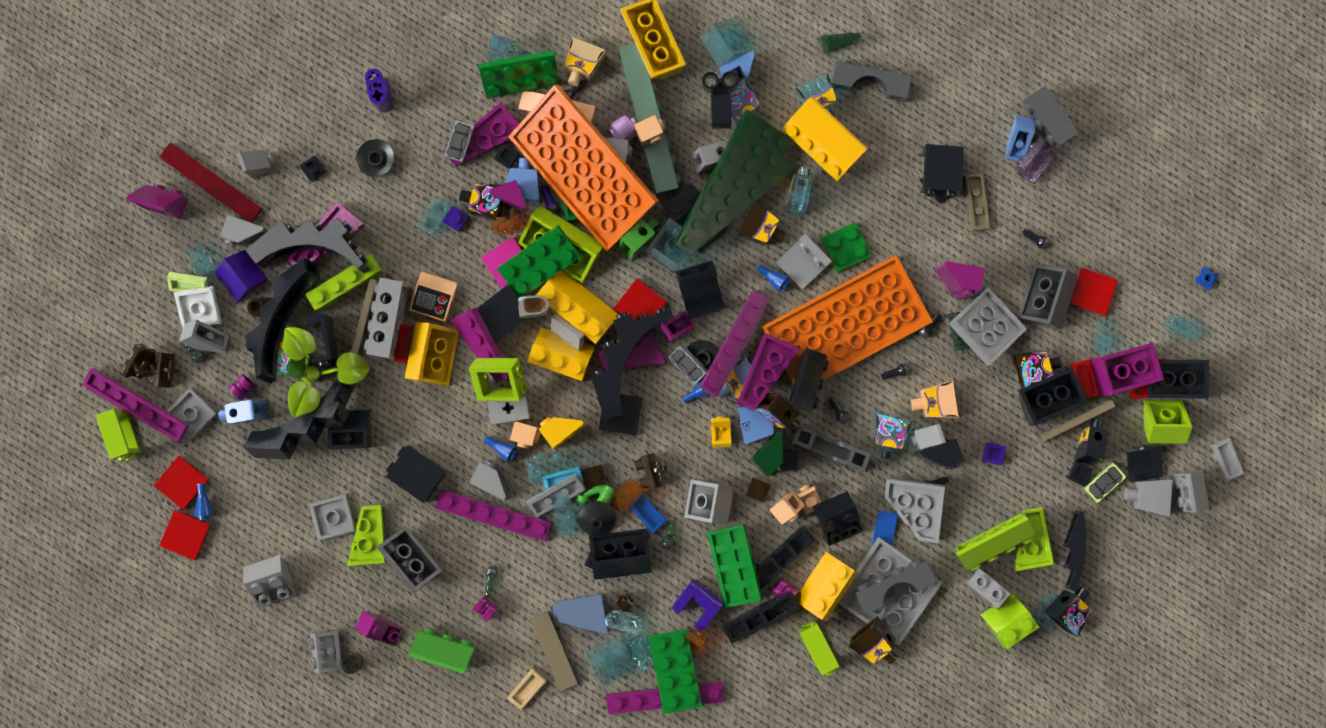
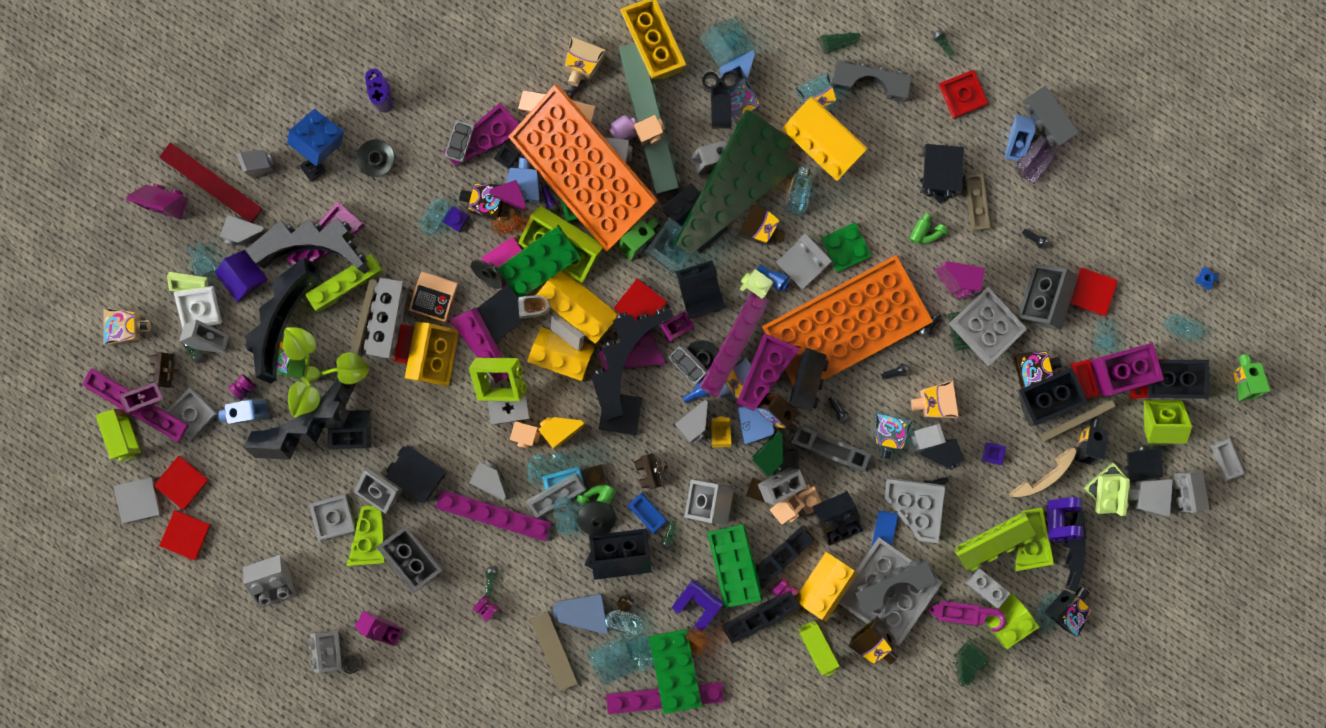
dark brown hips [123,343,156,379] -> none
blue cone [194,483,214,519] -> none
dark brown plate [247,298,266,317] -> none
black panel [304,313,338,368] -> none
bright green slope [408,627,476,674] -> none
green plate [478,50,561,98] -> none
blue cone [484,436,518,463] -> none
clear light blue torso [486,34,531,61] -> none
tan tile [507,668,547,710] -> none
clear orange bracket [614,477,645,512] -> none
black tile [1067,461,1093,487] -> none
none -> torso [103,308,151,346]
none -> light grey tile [114,477,161,524]
none -> magenta slope [119,382,164,413]
none -> blue brick [287,108,344,166]
none -> light grey slope [354,467,403,514]
none -> pearl dark grey dish [471,259,503,289]
none -> light grey slope [675,400,708,443]
none -> yellowish green bracket [740,269,773,298]
none -> light grey brick [758,467,807,505]
none -> bright green plant [909,213,949,245]
none -> magenta plate [927,601,1006,632]
none -> clear green piece [933,30,954,57]
none -> red tile [938,70,989,119]
none -> clear green slope [955,640,989,687]
none -> tan slope [1008,448,1076,497]
none -> dark purple connector [1047,497,1084,542]
none -> yellowish green bracket [1095,474,1130,516]
none -> bright green torso [1234,354,1270,402]

